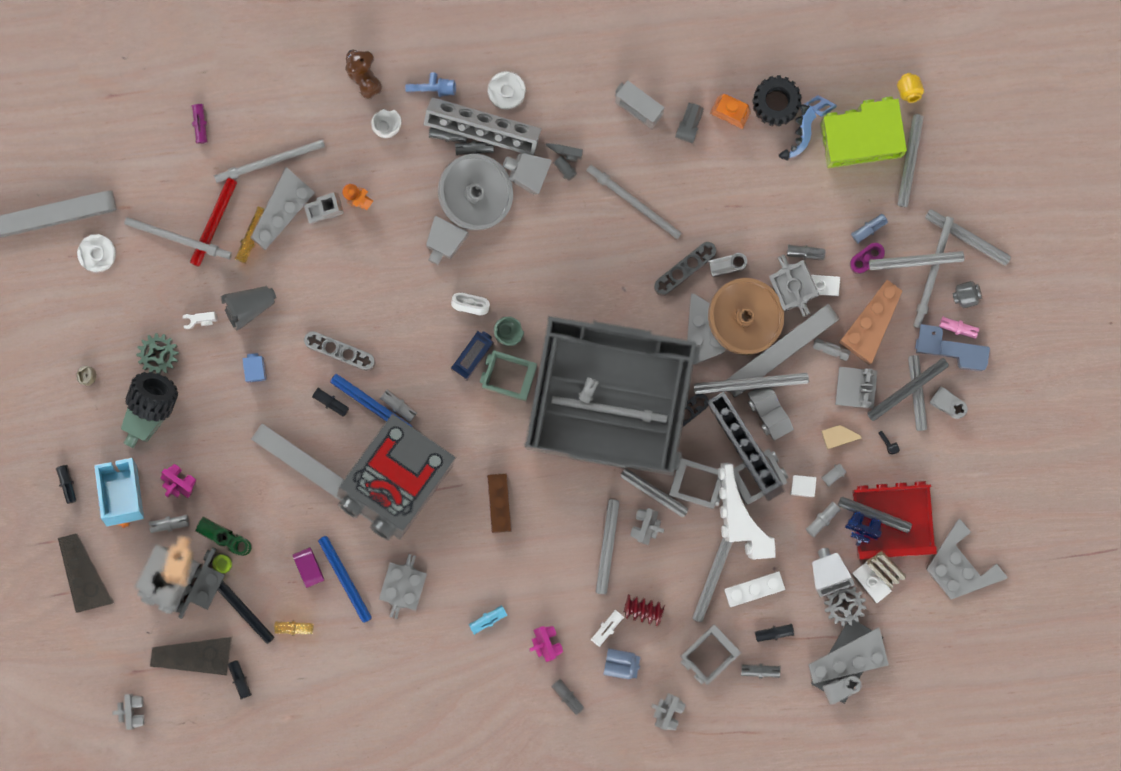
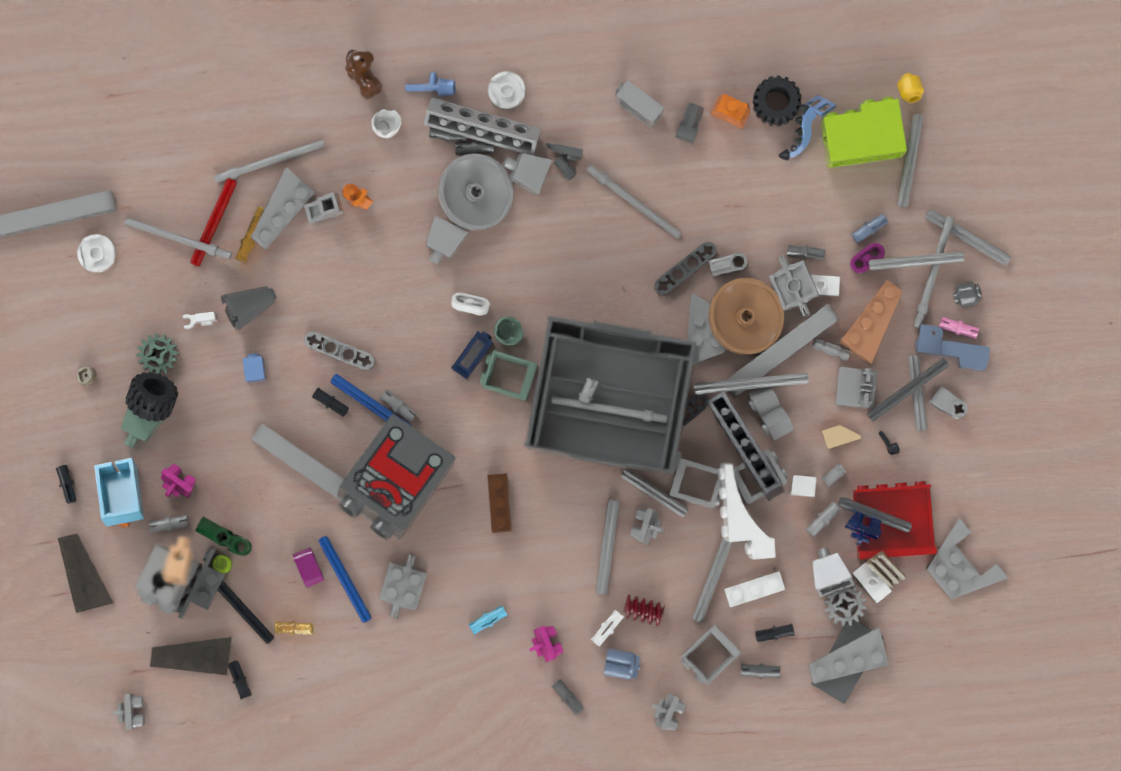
magenta pin [191,104,208,144] -> none
light grey piece [822,675,861,704] -> none

